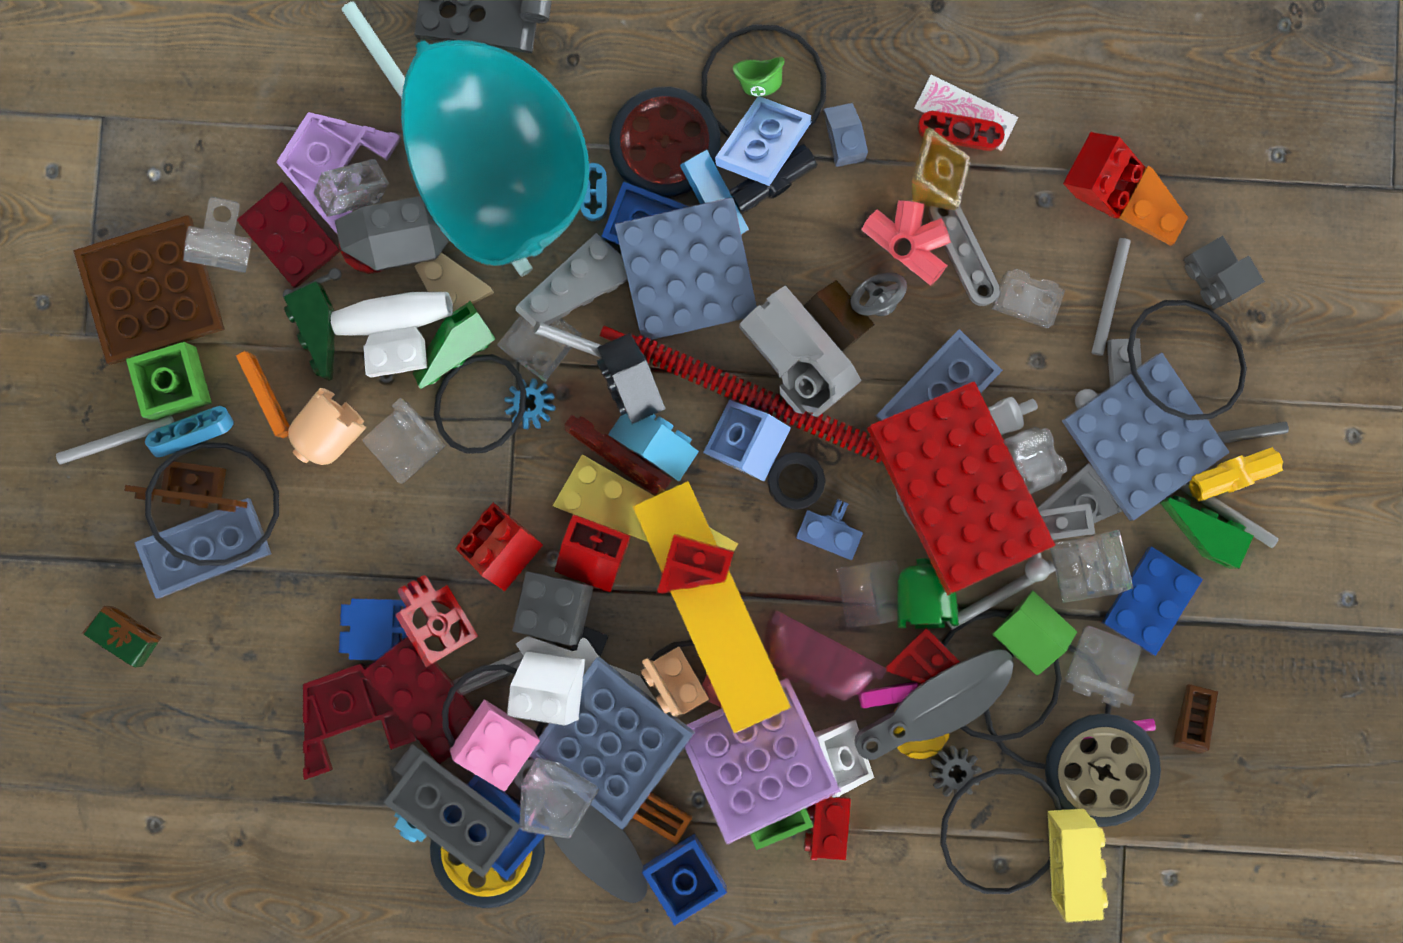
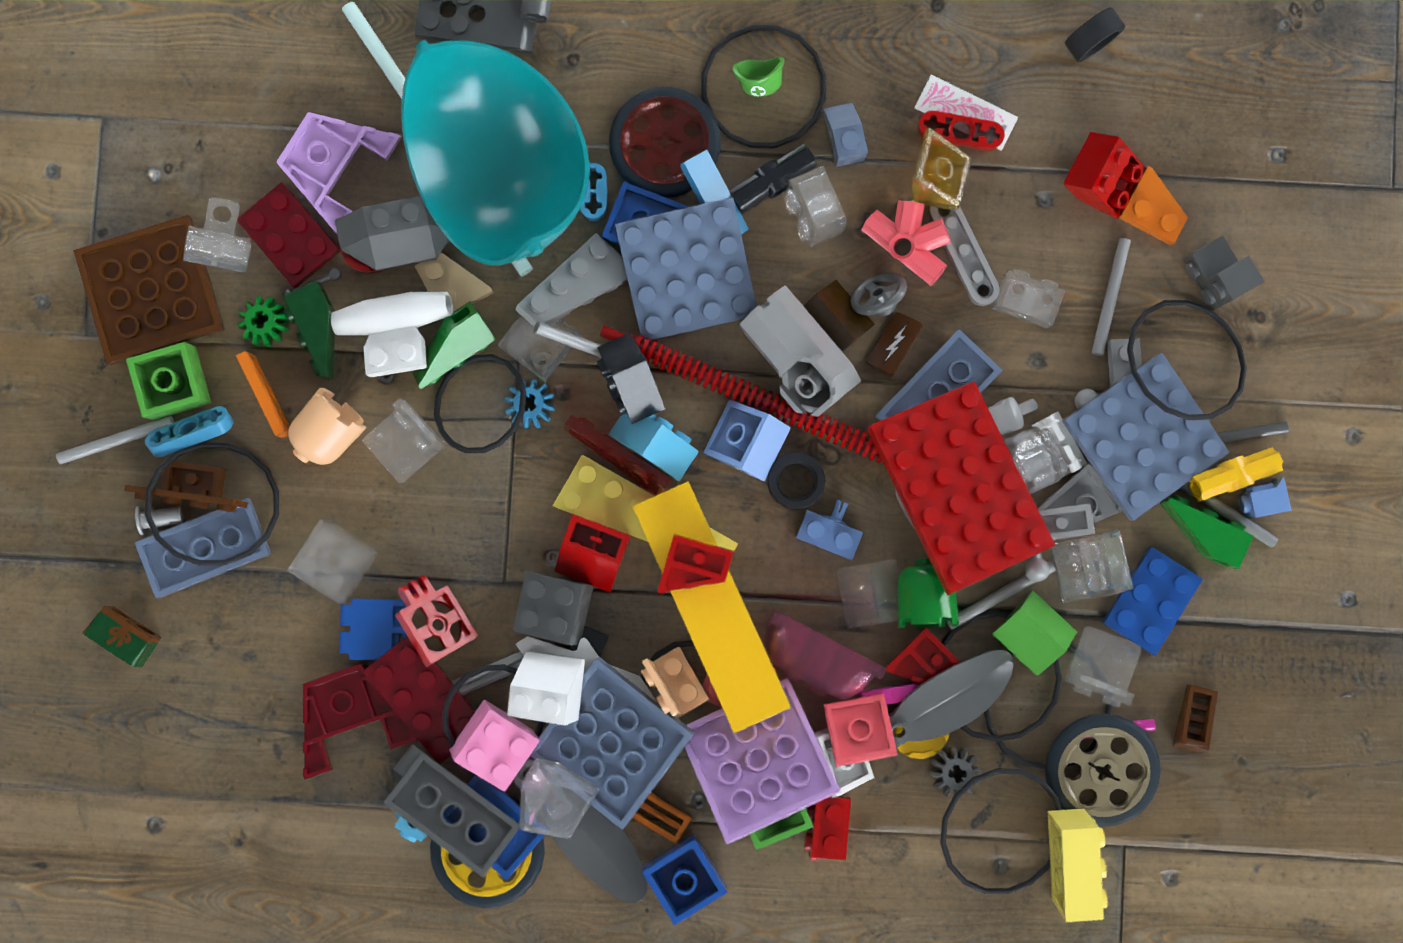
clear brick [313,159,389,217] -> none
red slope [455,502,543,591] -> none
light blue plate [715,97,811,186] -> none
none -> light grey pin [135,505,184,535]
none -> green gear [237,296,289,347]
none -> clear brick [287,519,379,603]
none -> clear brick [784,166,847,247]
none -> coral plate [823,693,897,767]
none -> reddish brown slope [866,311,924,377]
none -> white hinge [1032,411,1087,478]
none -> black tyre [1065,8,1125,62]
none -> medium blue window [1238,477,1291,518]

